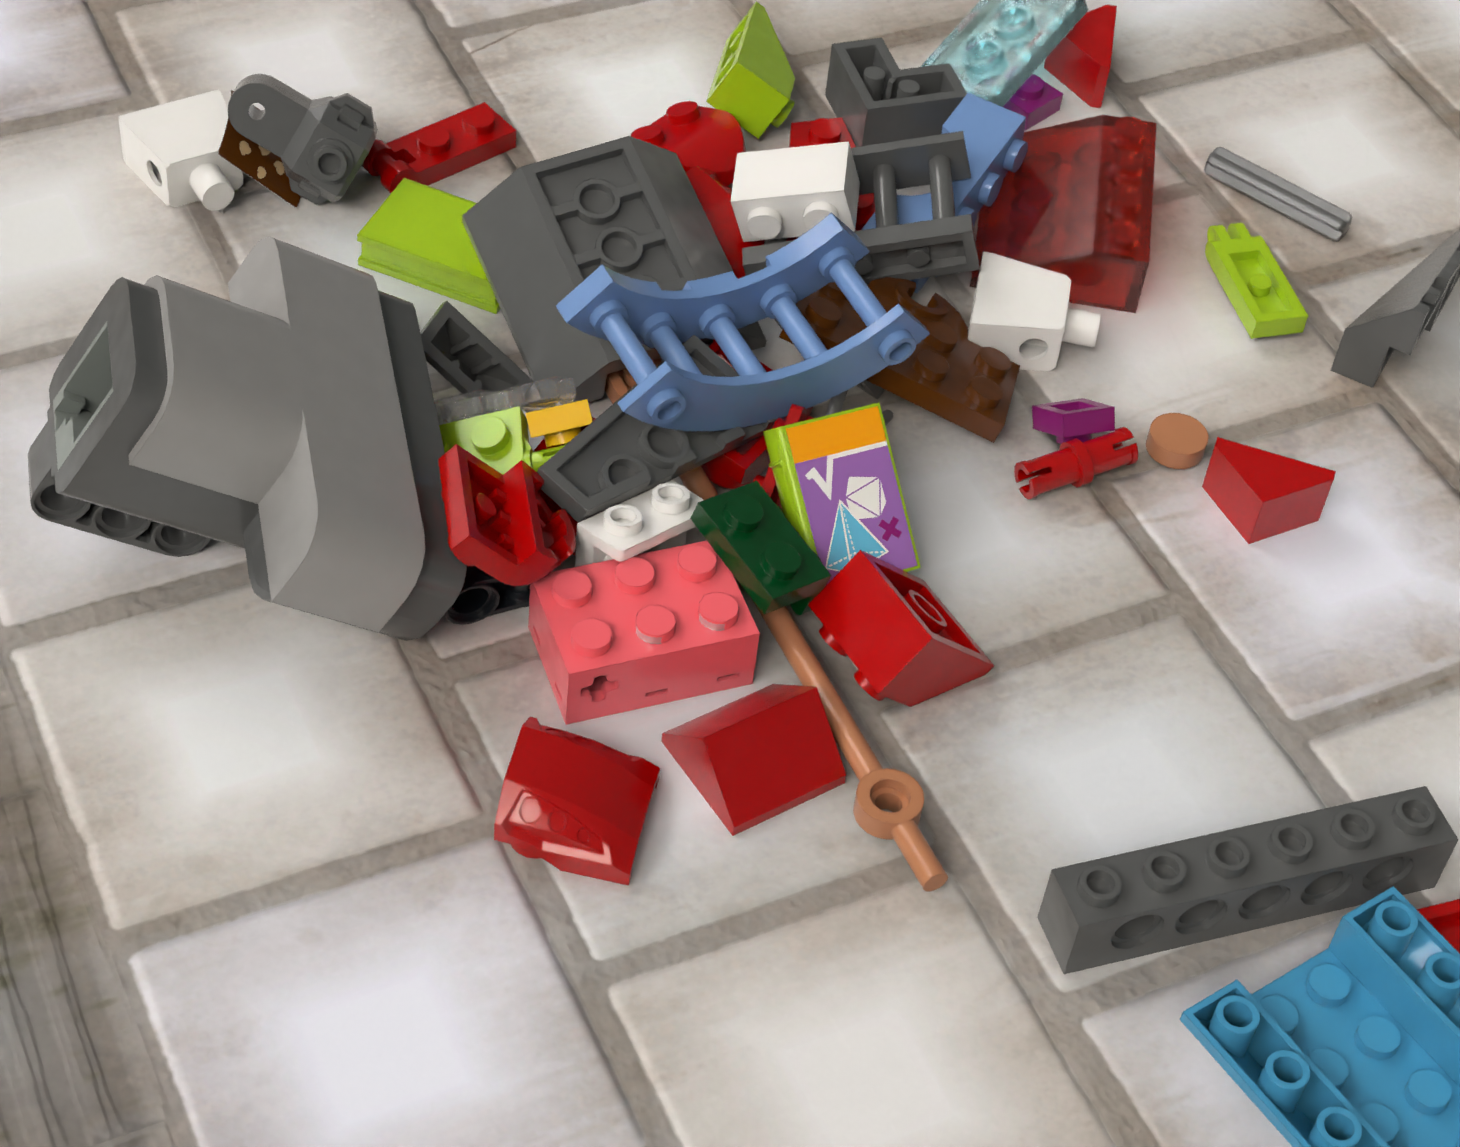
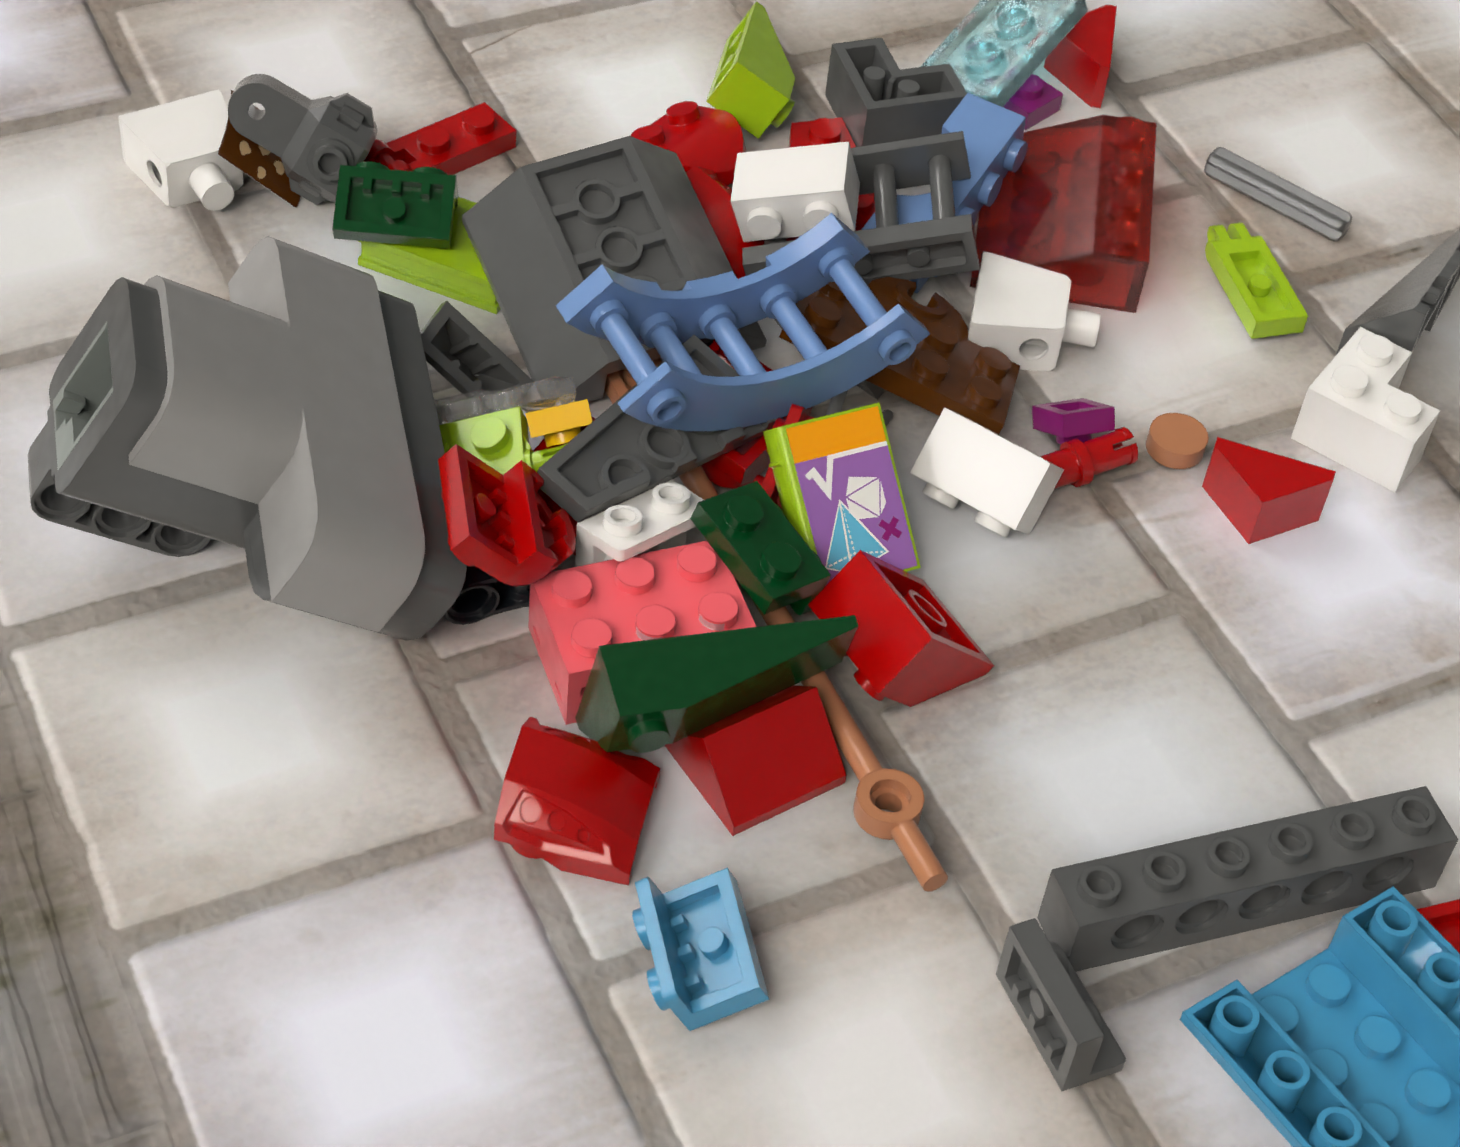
none -> dark green bracket [332,162,459,249]
none -> dark green wedge [575,615,859,753]
none -> dark azure bracket [632,868,769,1031]
none -> white brick [910,407,1064,537]
none -> dark grey bracket [996,918,1126,1091]
none -> white brick [1291,327,1440,492]

